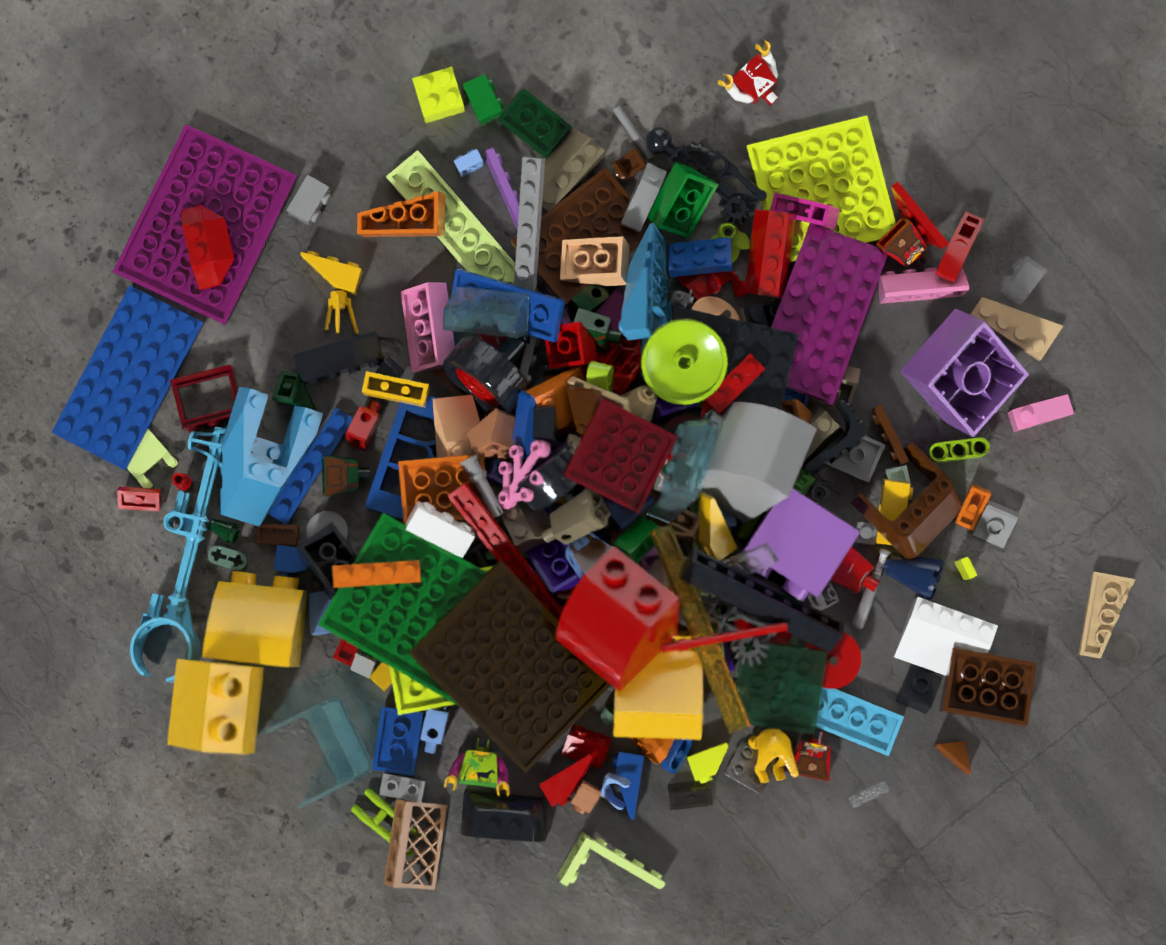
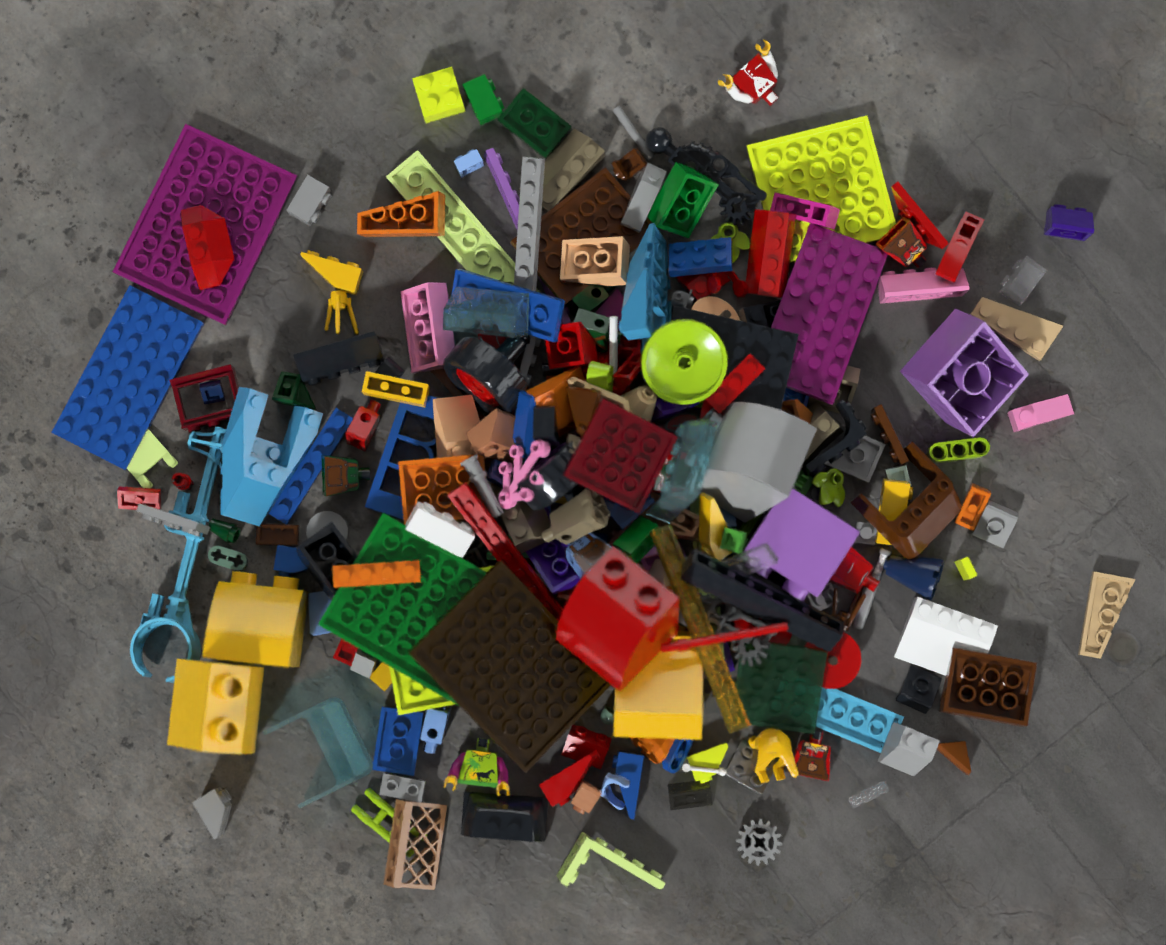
none -> light grey plate [136,503,210,537]
none -> light grey slope [192,787,232,839]
none -> dark blue plate [199,380,225,405]
none -> white bar [609,316,618,380]
none -> white hinge [682,763,727,776]
none -> bright green tile [720,527,748,553]
none -> light grey gear [736,818,782,866]
none -> lime plate [812,468,845,507]
none -> reddish brown plant [831,586,866,631]
none -> light grey slope [878,722,940,776]
none -> dark purple slope [1044,204,1094,241]

